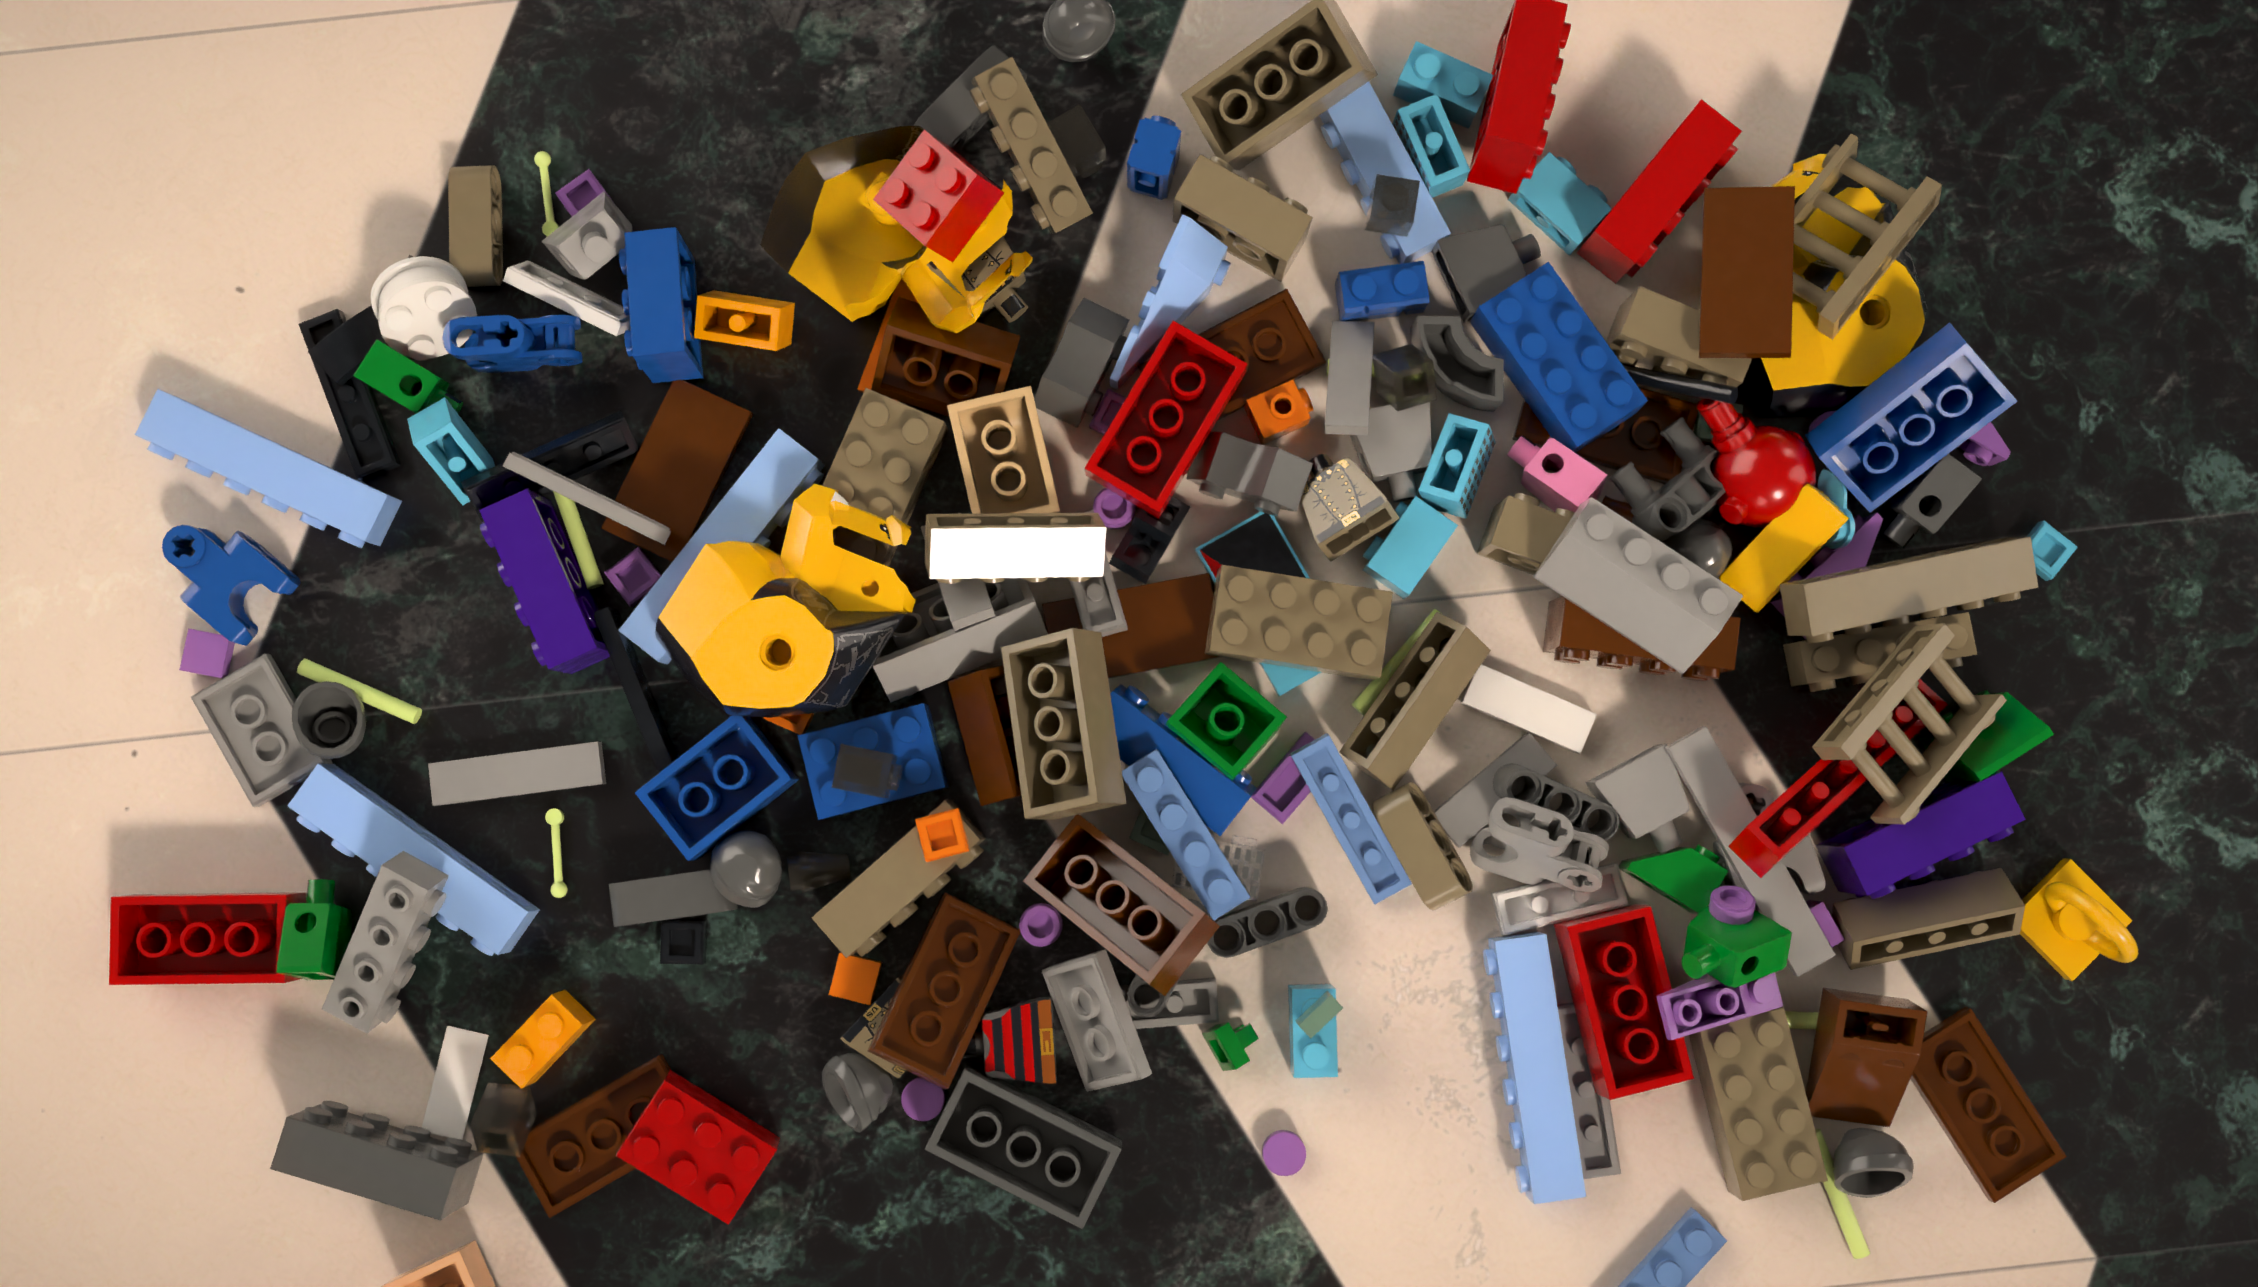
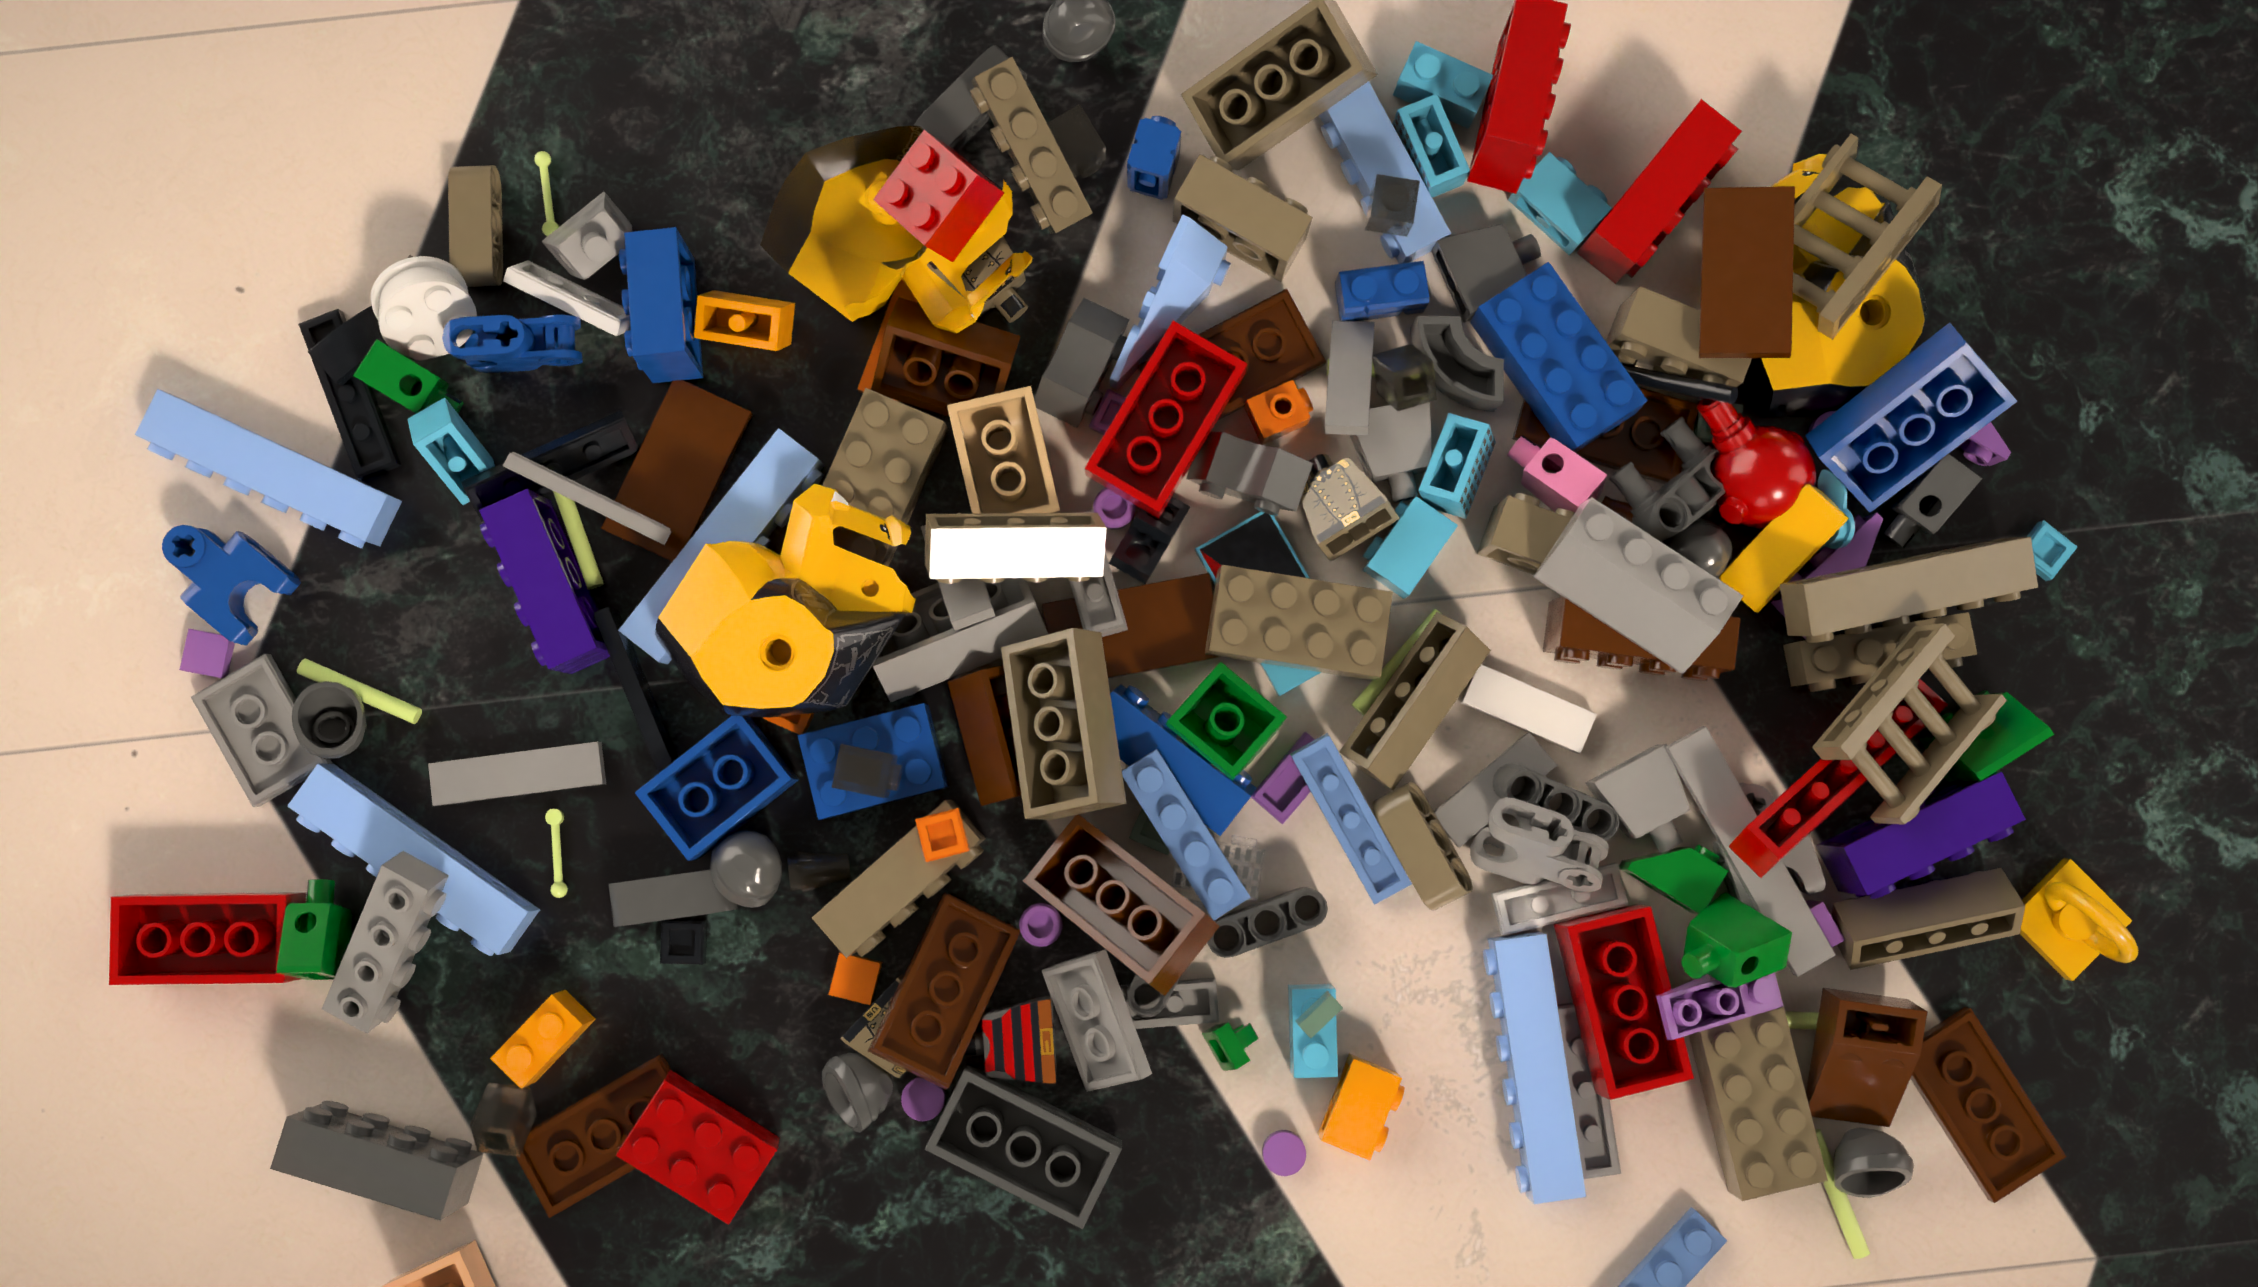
white sticker [422,1025,489,1140] -> none
medium lavender tile [555,169,615,216] -> none
medium lavender tile [604,547,662,607] -> none
medium lavender tile [1709,885,1756,925] -> none
none -> light orange brick [1318,1053,1405,1160]

